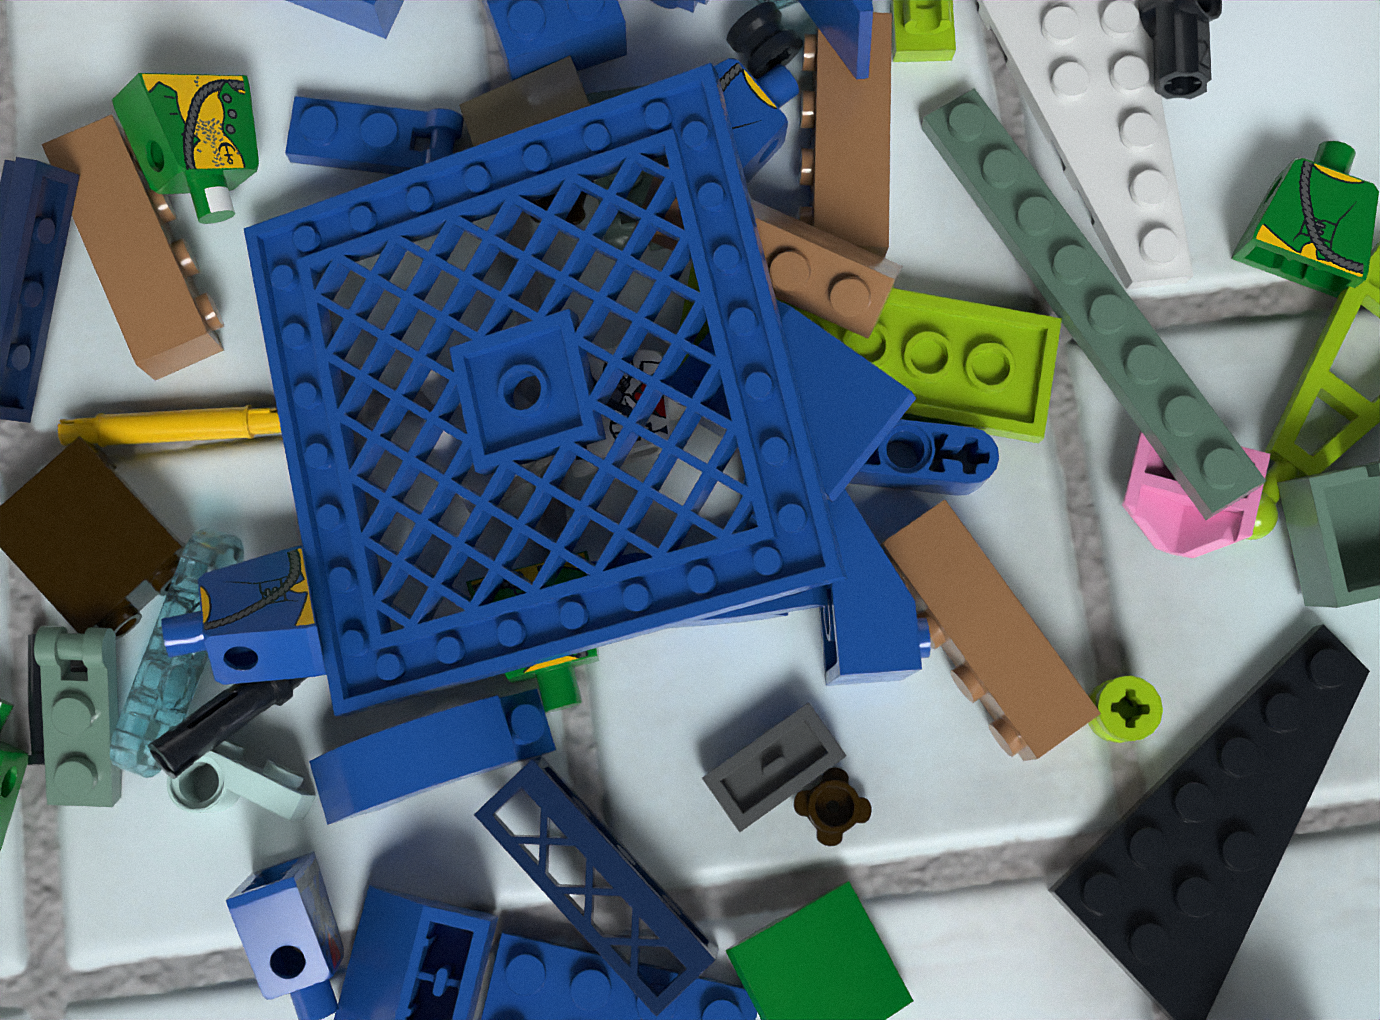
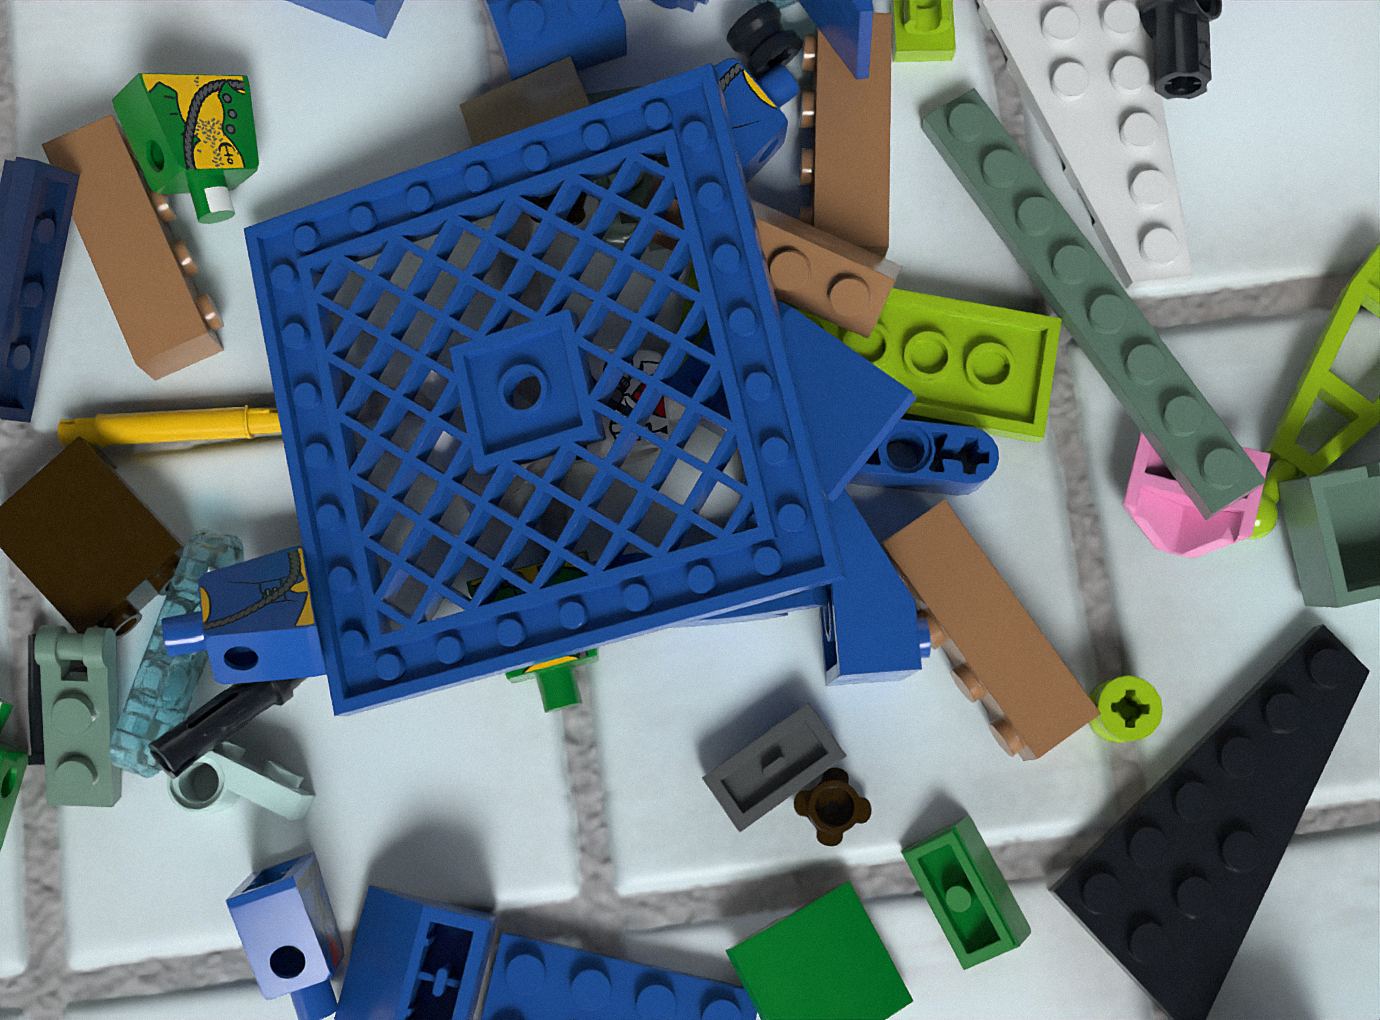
blue plate [285,96,464,175] -> none
blue arch [309,688,556,825] -> none
dark blue fence [474,756,719,1017] -> none
green torso [1231,141,1379,298] -> none
none -> green slope [901,815,1031,970]

